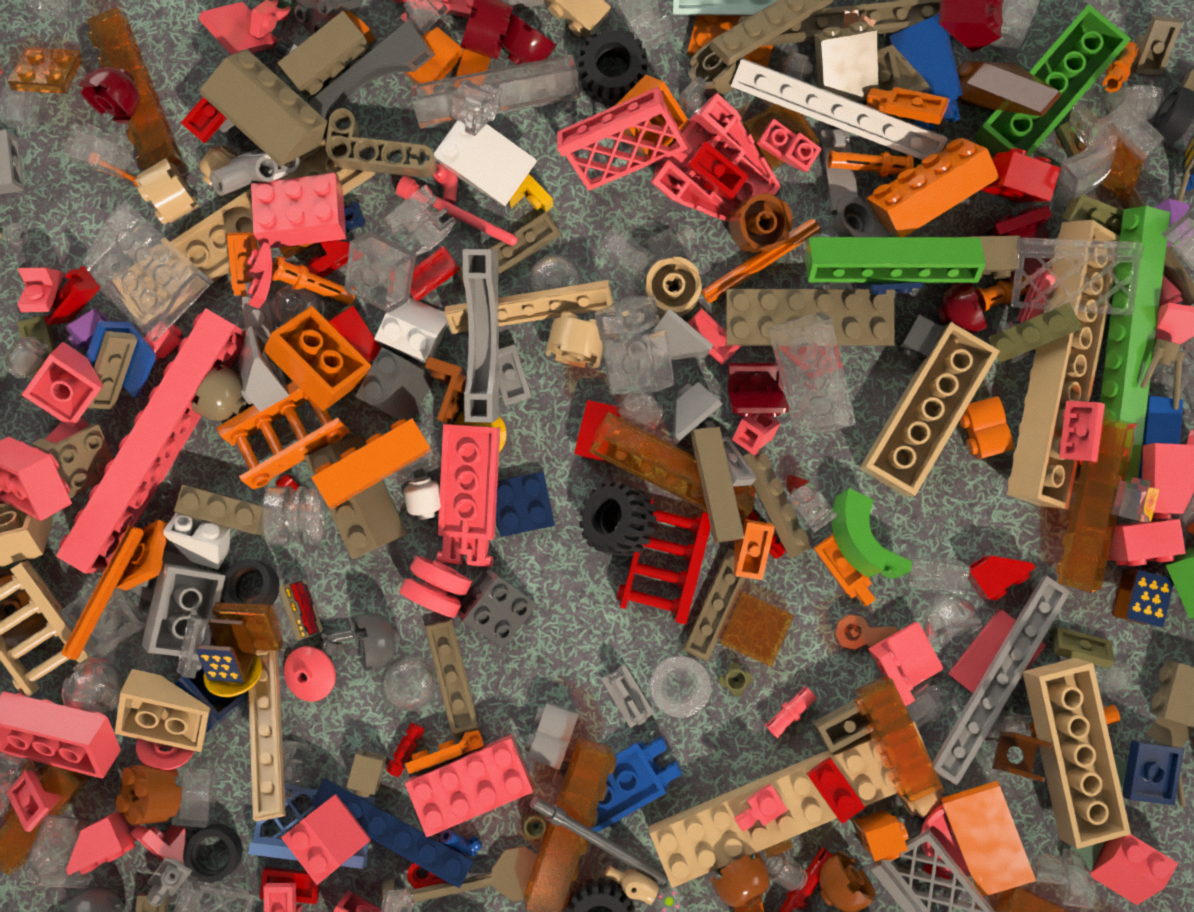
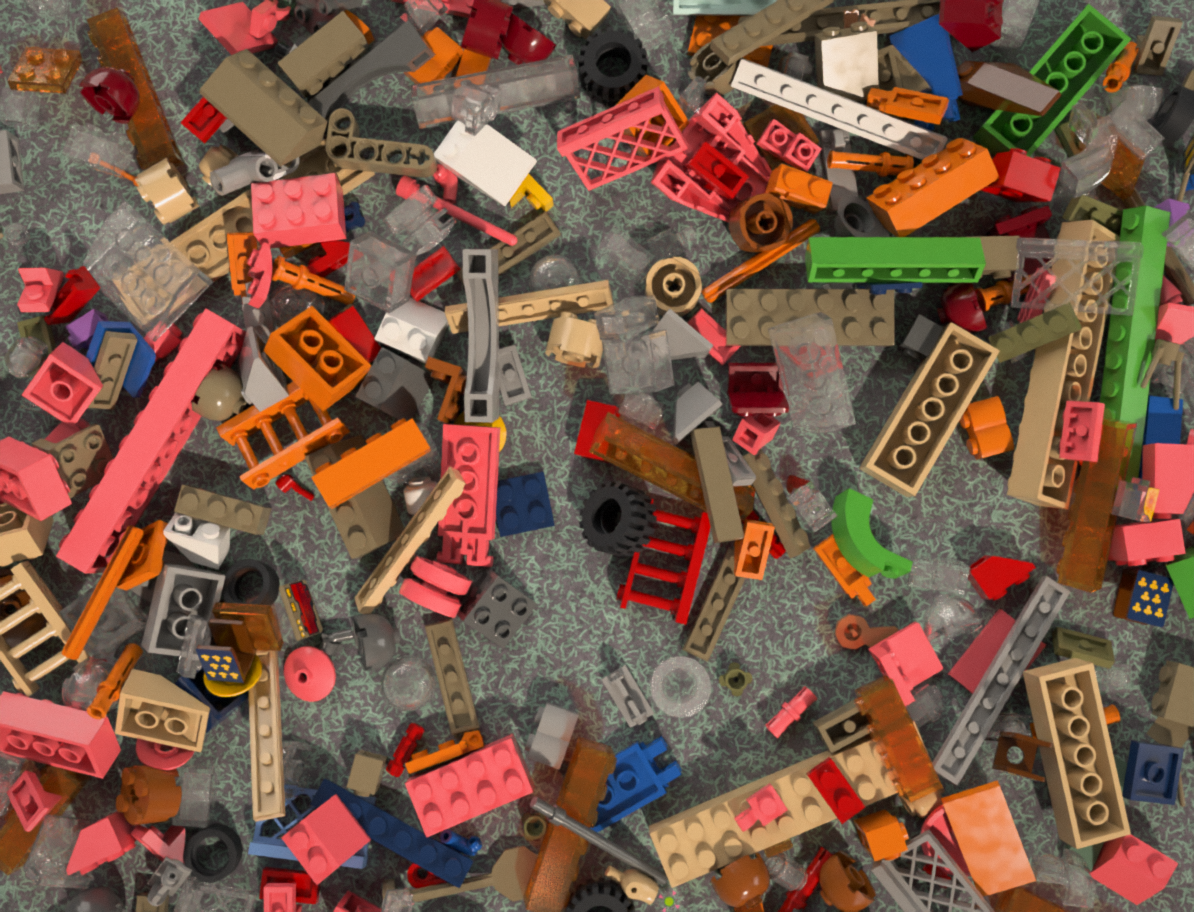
clear wheel [263,486,326,546] -> none
clear orange plate [719,592,794,667] -> none
none -> orange pin [87,643,143,720]
none -> tan plate [354,466,466,614]
none -> orange brick [765,164,833,214]

